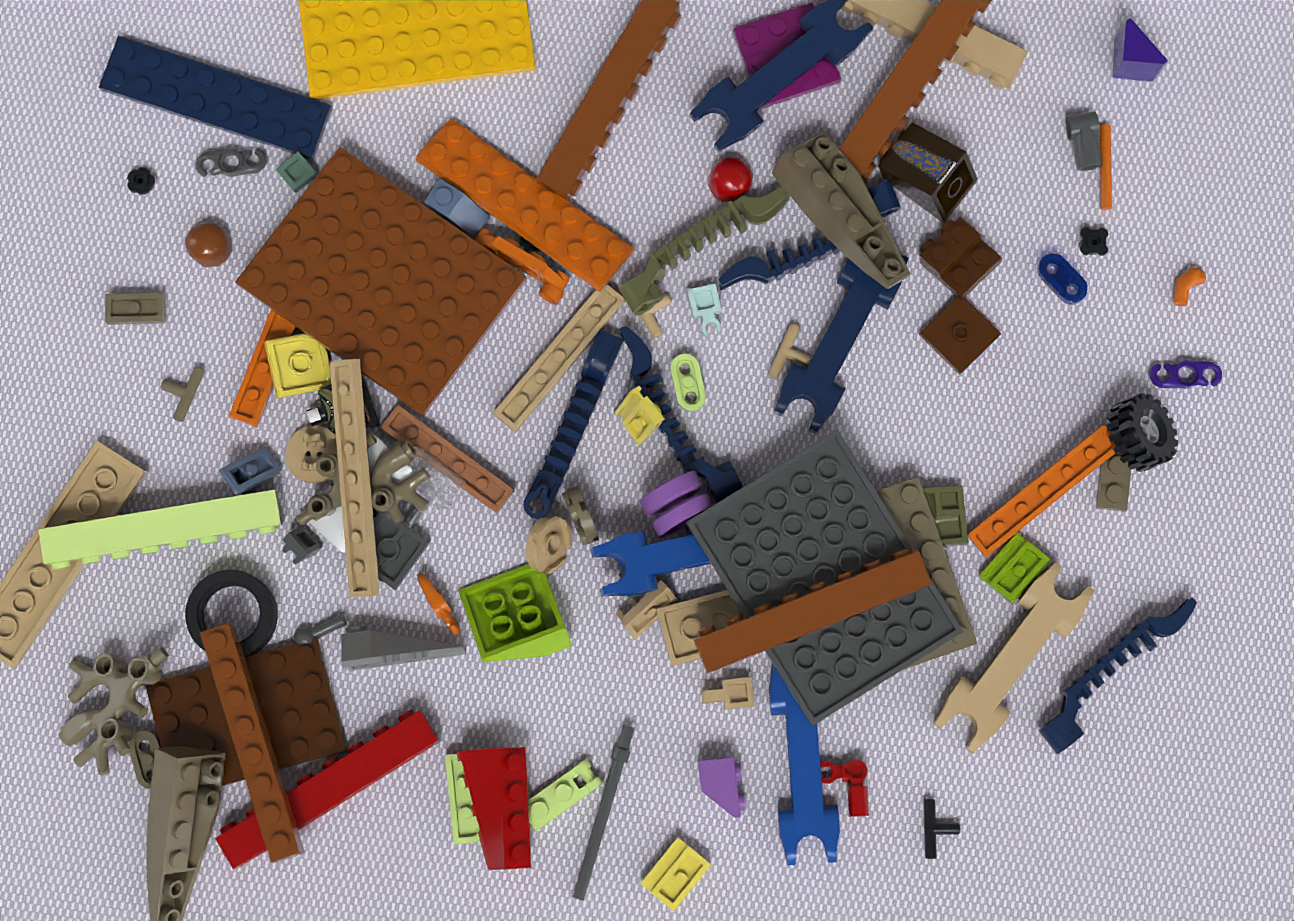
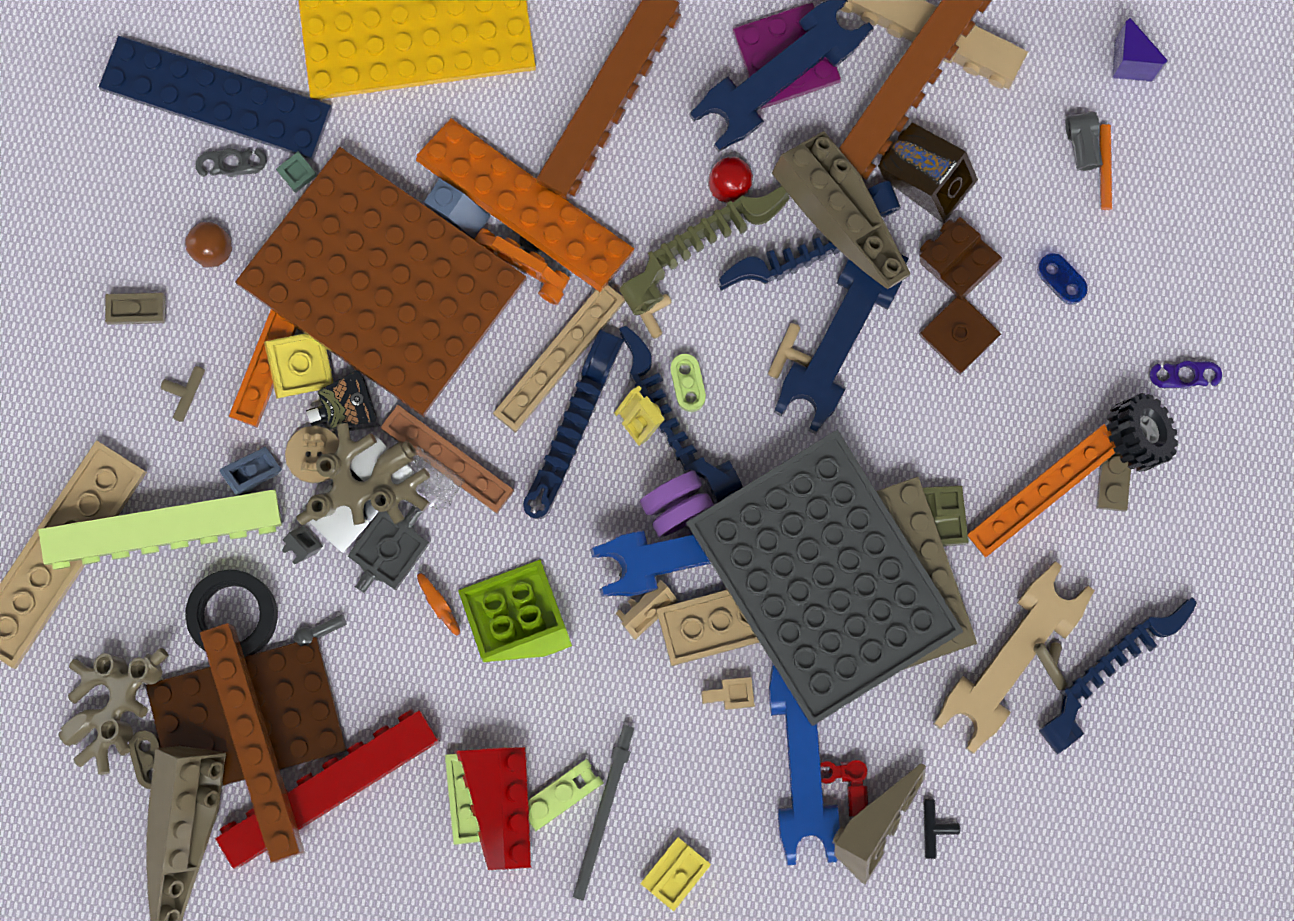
black plate [127,167,155,195] -> none
tan plate [330,359,380,597] -> none
light grey wedge [341,626,466,671] -> none
tan tile [526,515,572,574] -> none
dark tan plate [562,486,599,546] -> none
light aqua plate [687,283,722,337] -> none
dark orange brick [693,548,932,673] -> none
medium lavender slope [698,757,746,818] -> none
lime plate [979,532,1051,605] -> none
black plate [1080,227,1109,256] -> none
orange arm [1173,267,1206,306] -> none
none -> dark tan wedge [833,763,926,885]
none -> dark tan piece [1033,642,1068,690]

